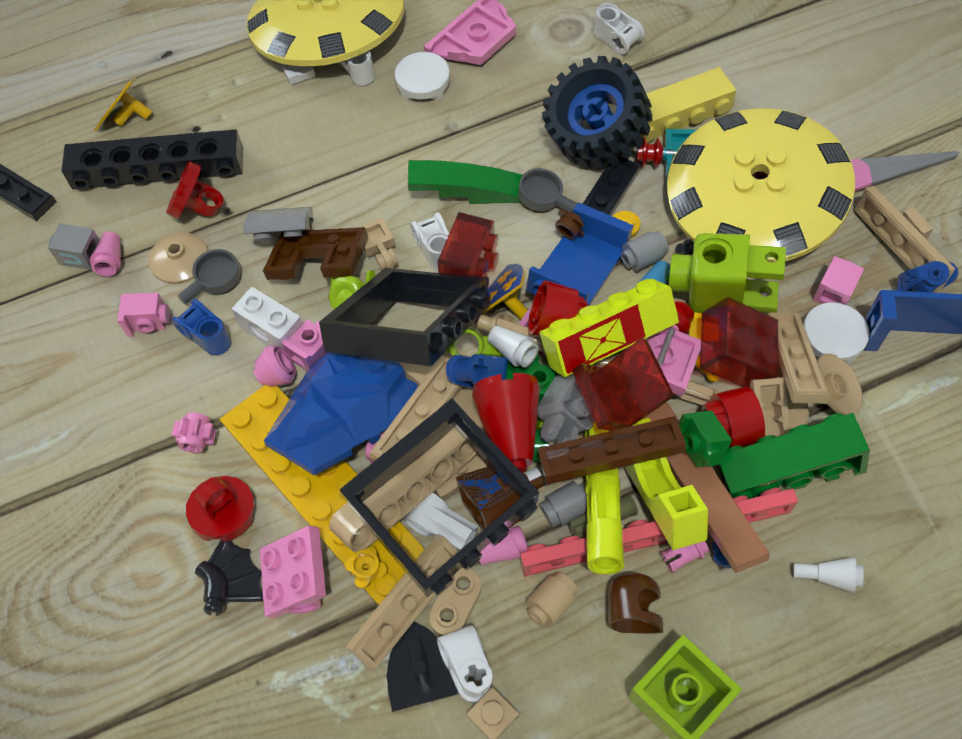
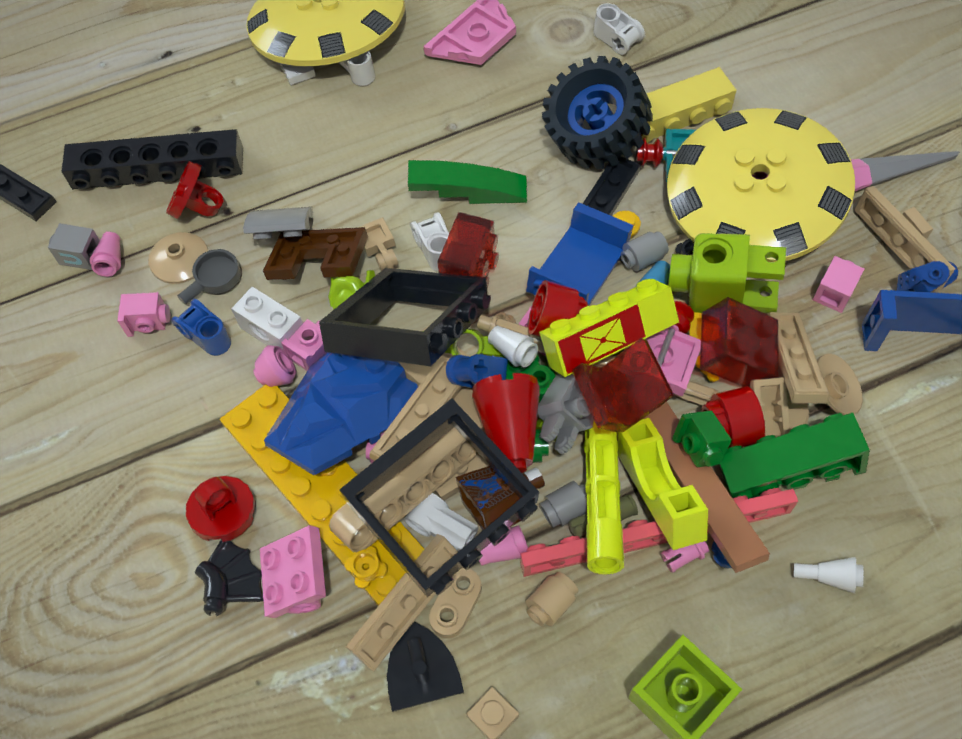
yellow shield [94,76,152,131] -> none
bright pink gear [171,412,216,453] -> none
white tile [395,52,450,100] -> none
white piece [437,625,493,703] -> none
shield [479,263,528,320] -> none
dark grey piece [518,168,578,212] -> none
reddish brown plate [538,416,686,484] -> none
reddish brown plate [555,210,585,240] -> none
reddish brown helmet [608,573,663,634] -> none
white tile [803,302,870,364] -> none

